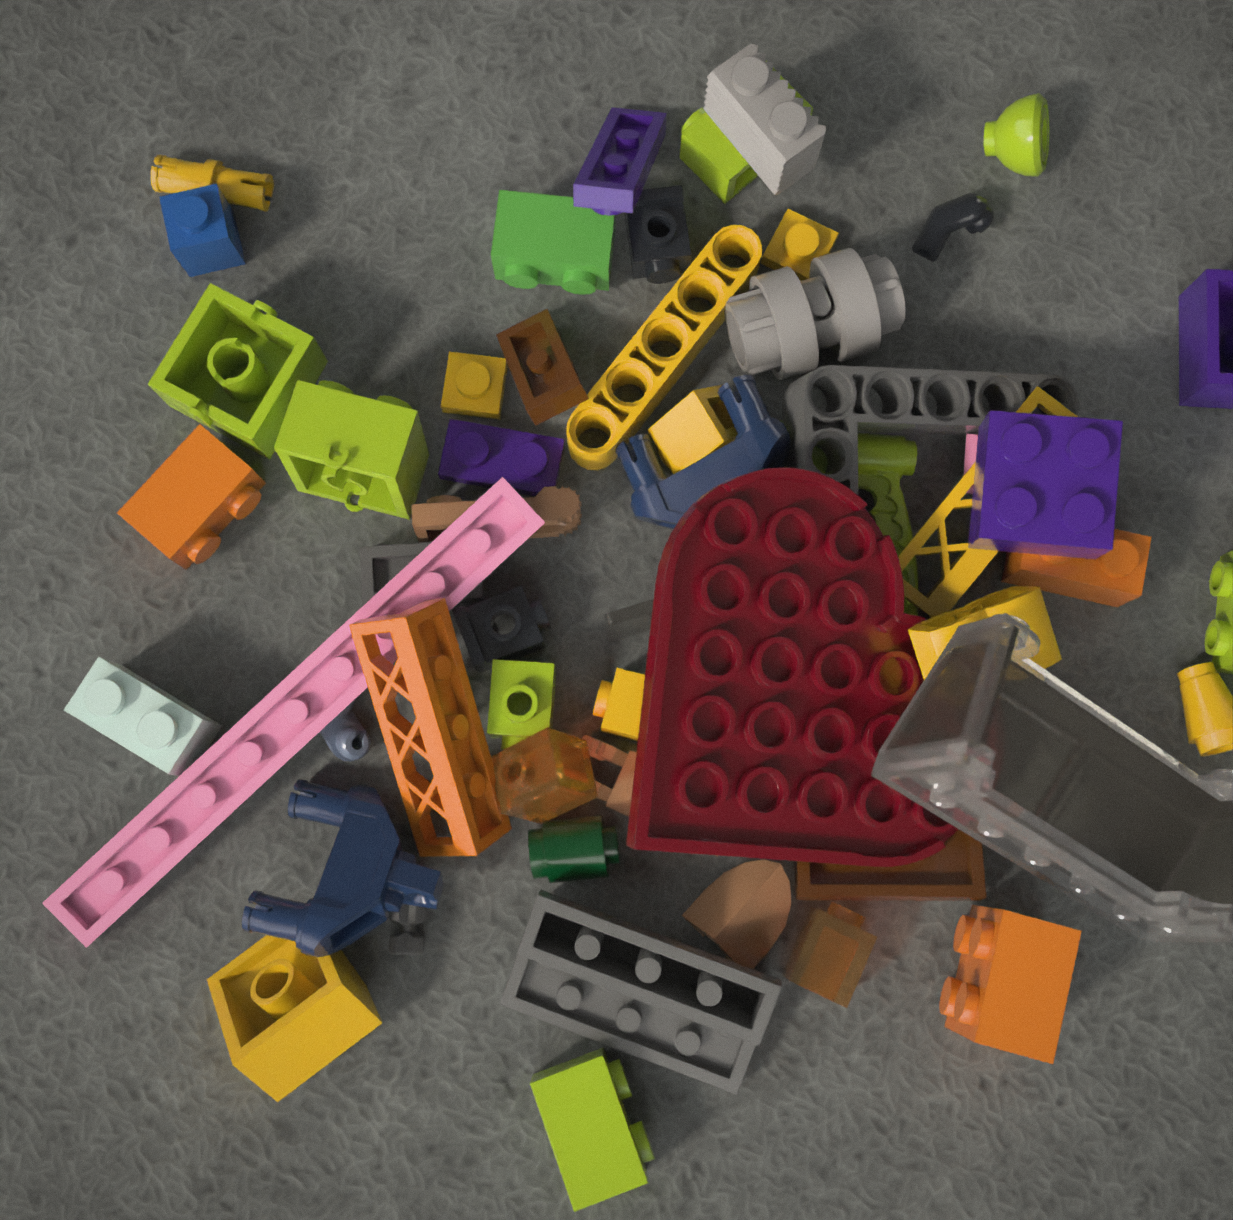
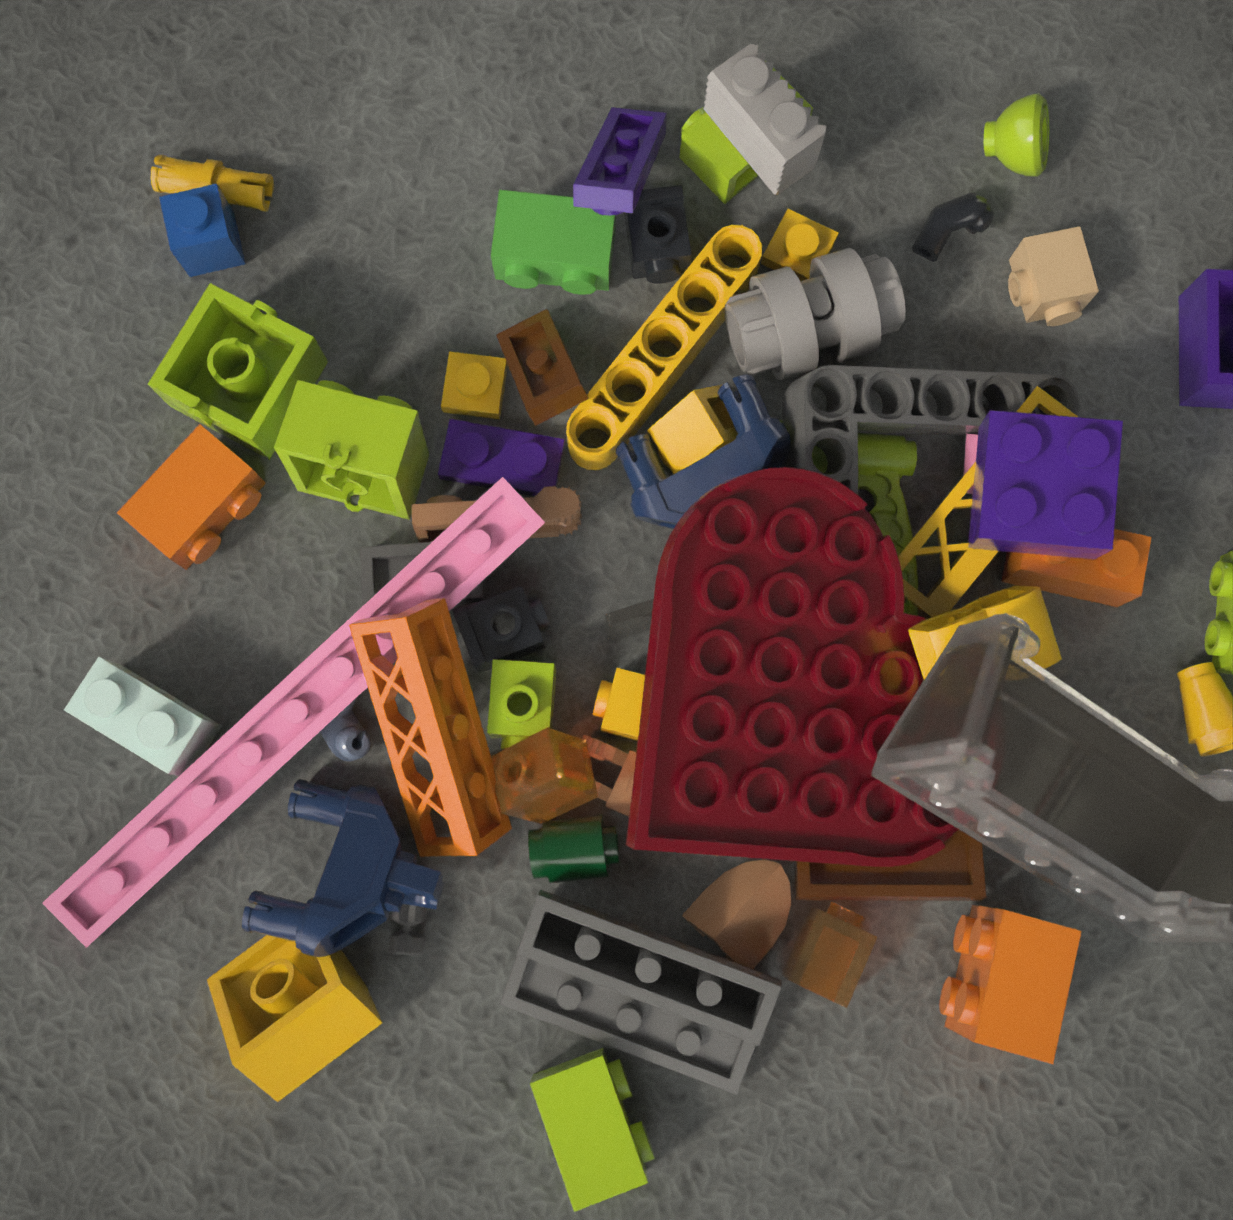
none -> tan brick [1008,226,1099,326]

